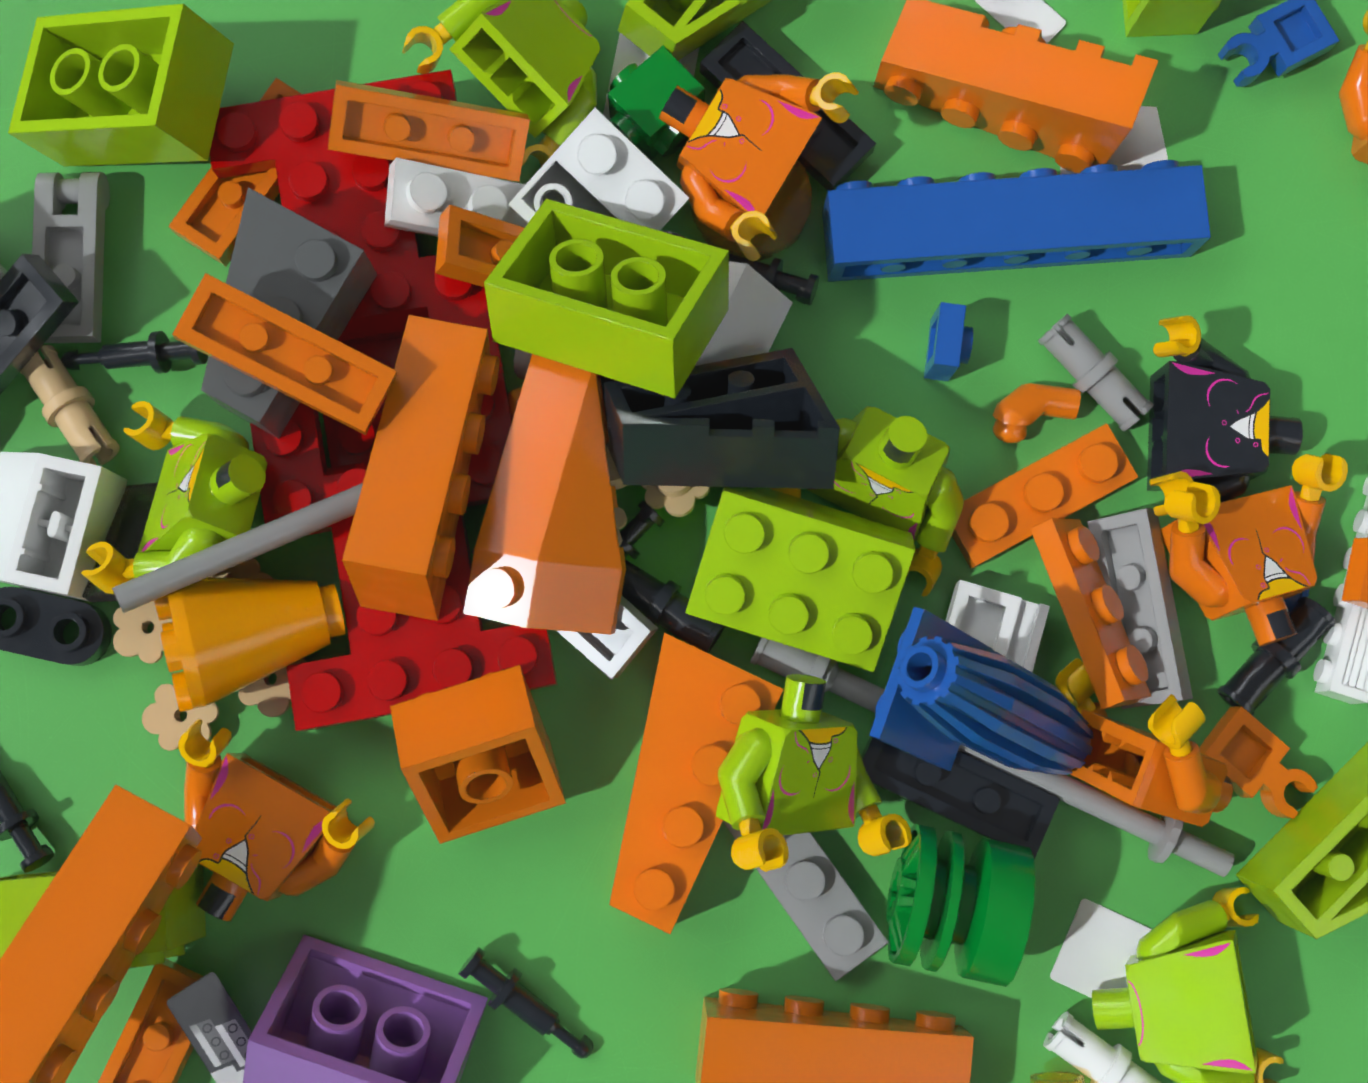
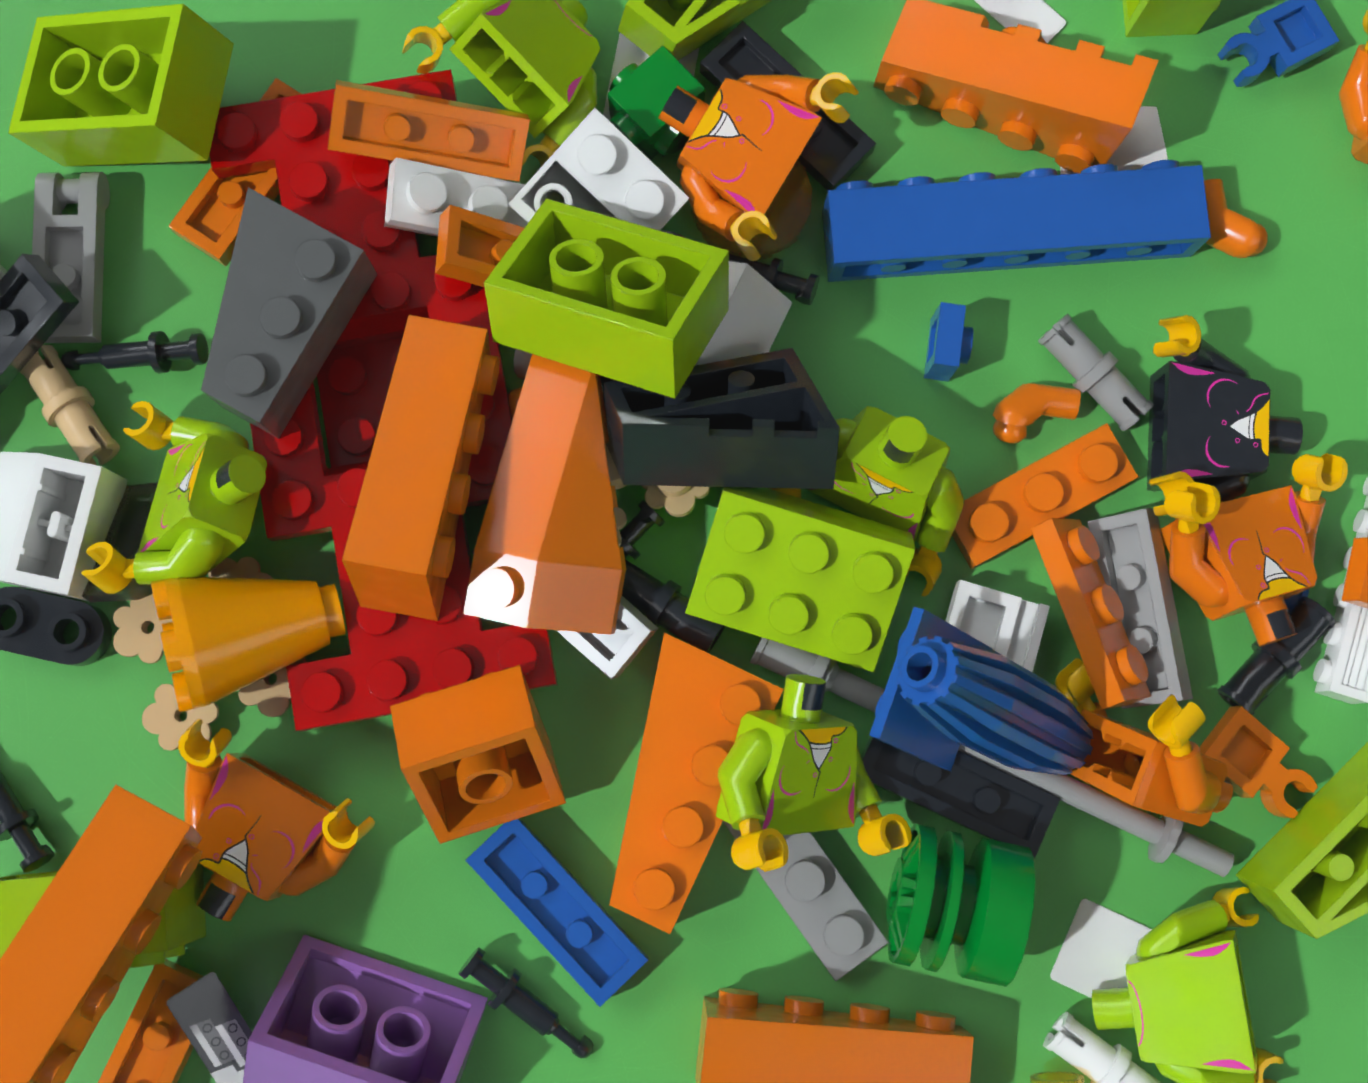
light grey bar [112,483,363,613] -> none
orange plate [172,273,397,435] -> none
none -> blue plate [465,818,649,1007]
none -> orange arm [1204,179,1268,259]

